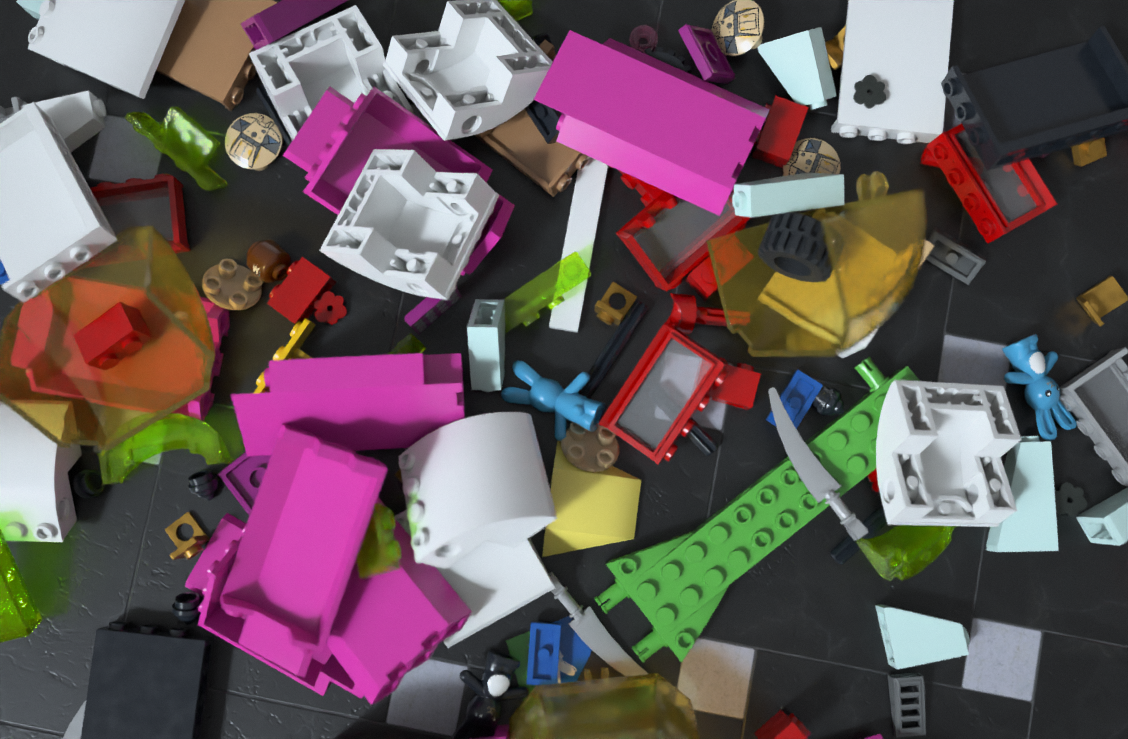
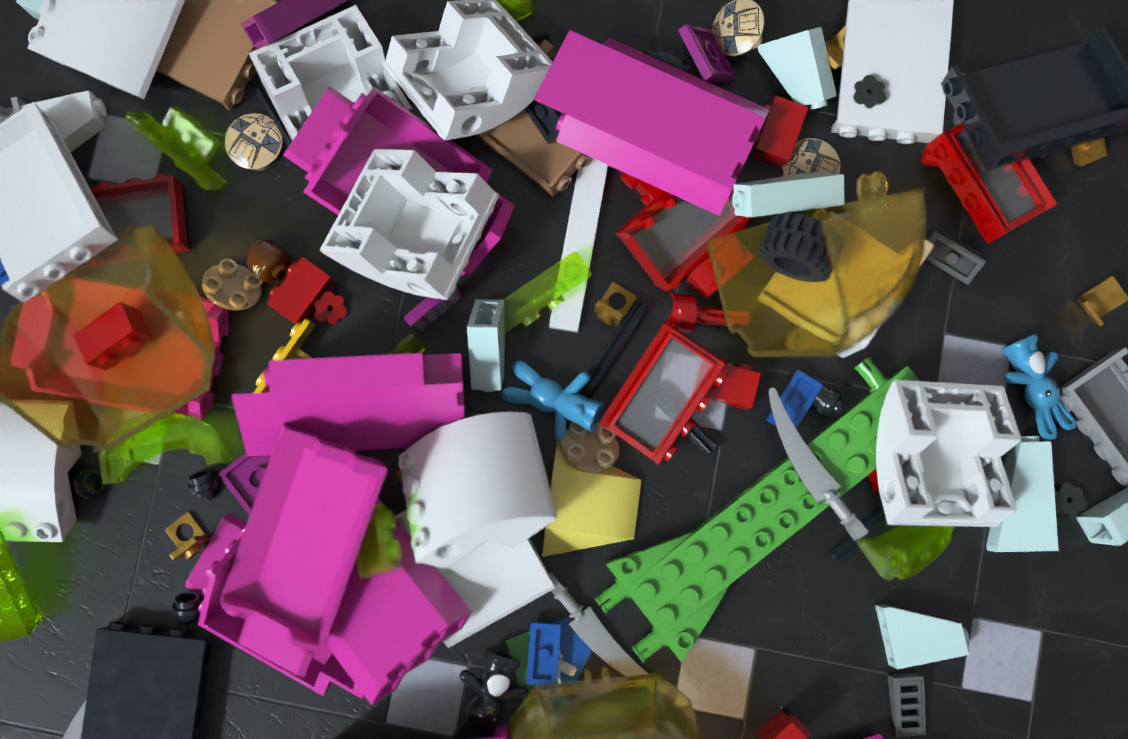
clear pink plate [629,25,658,53] -> none

